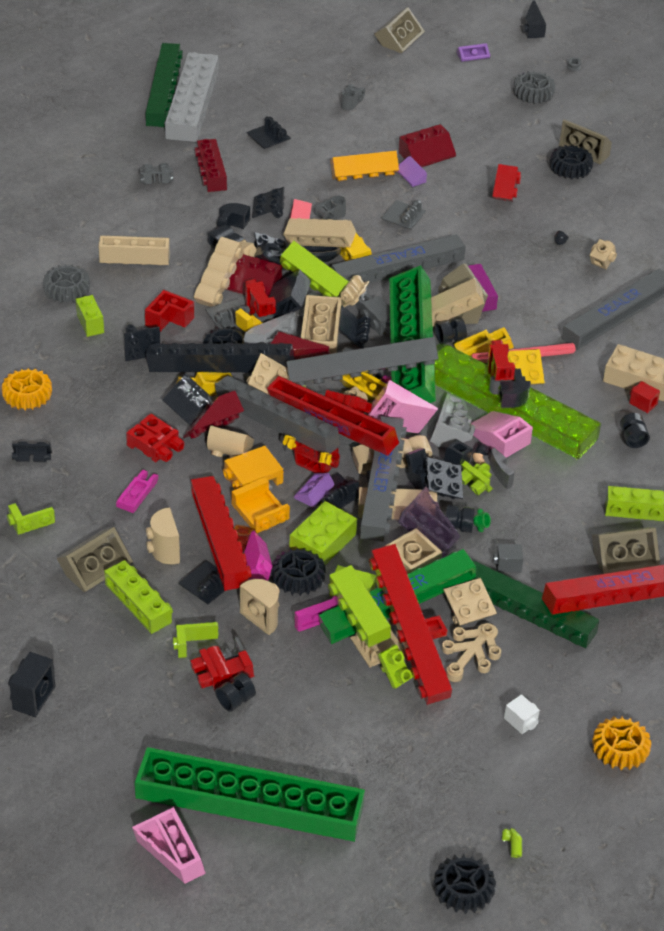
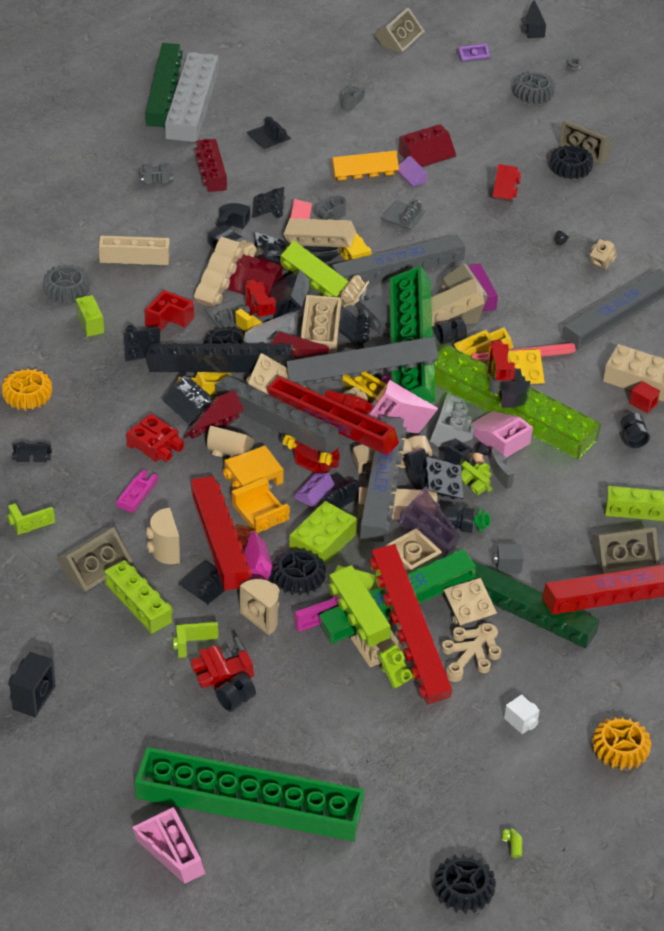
red panel [425,615,447,639] -> none

